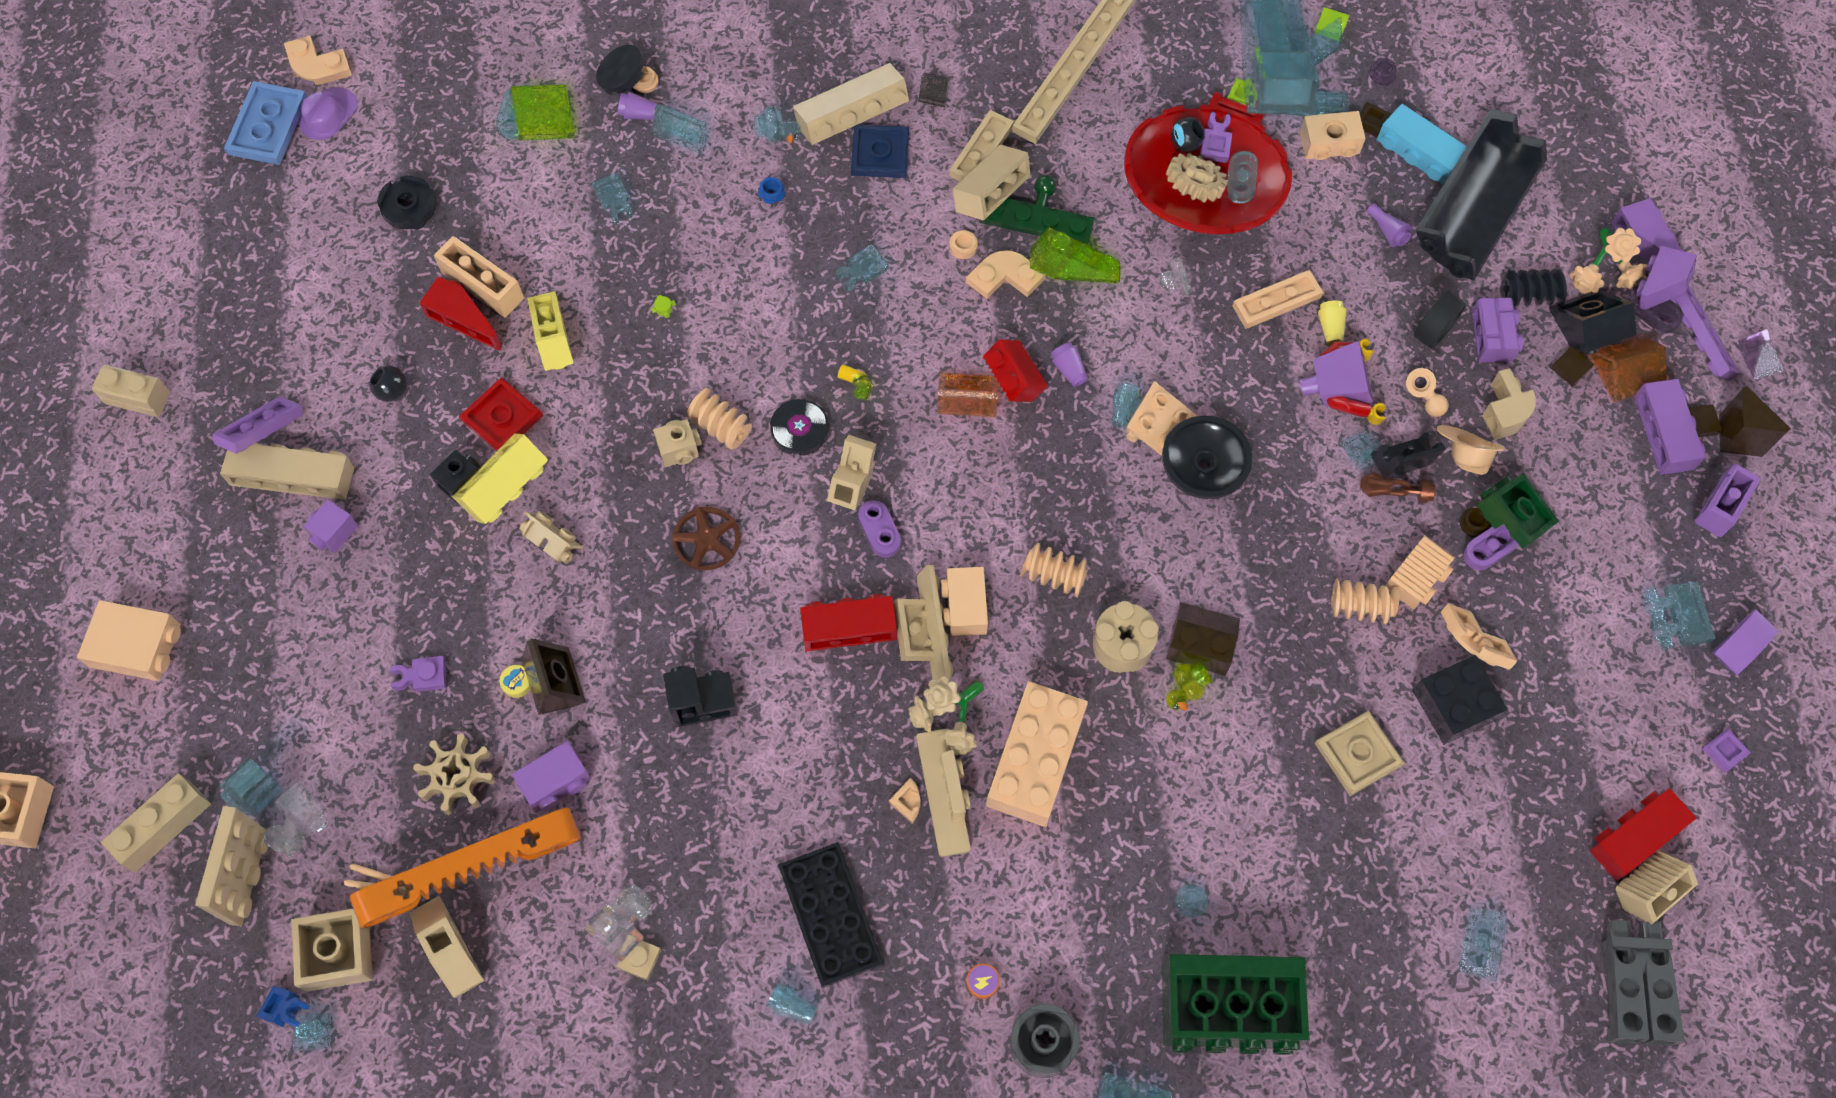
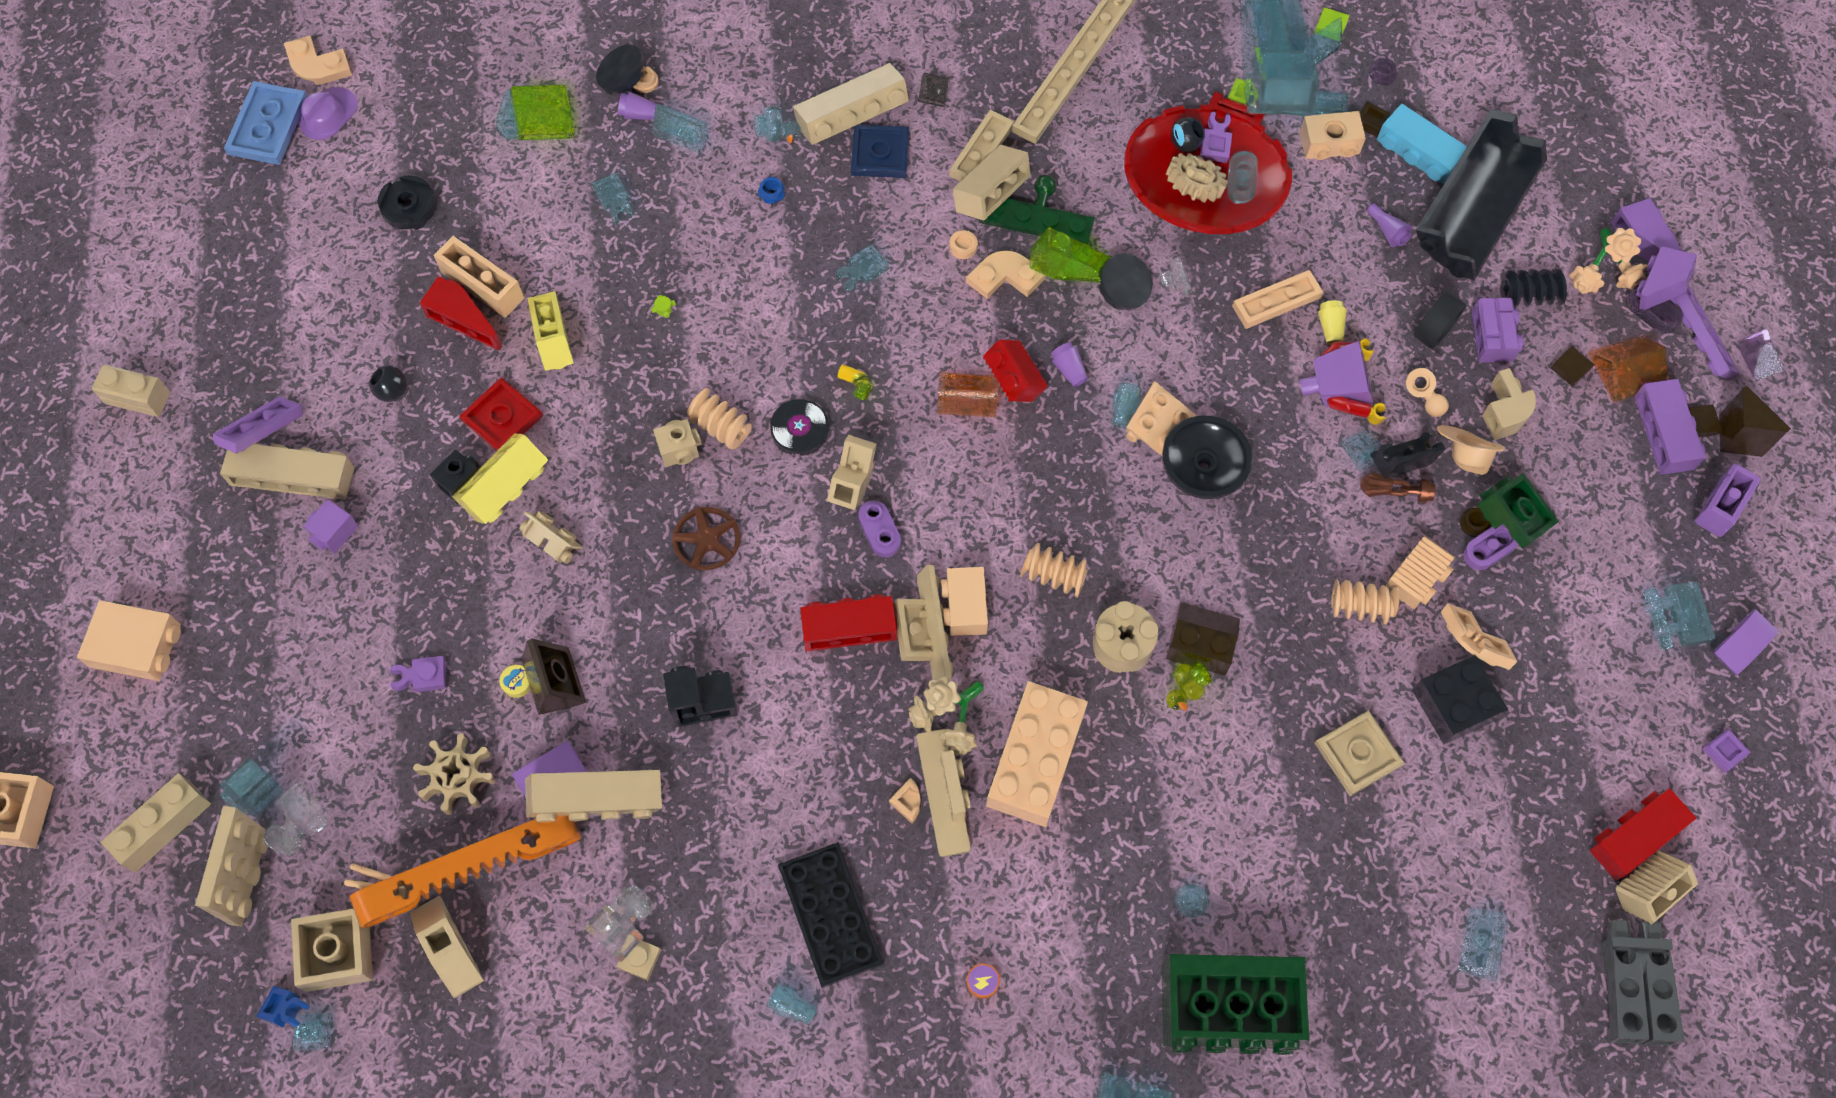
dark grey brick [1010,1004,1080,1078] -> none
black slope [1549,290,1637,354] -> none
none -> tan brick [525,770,662,823]
none -> black tile [1098,253,1153,311]

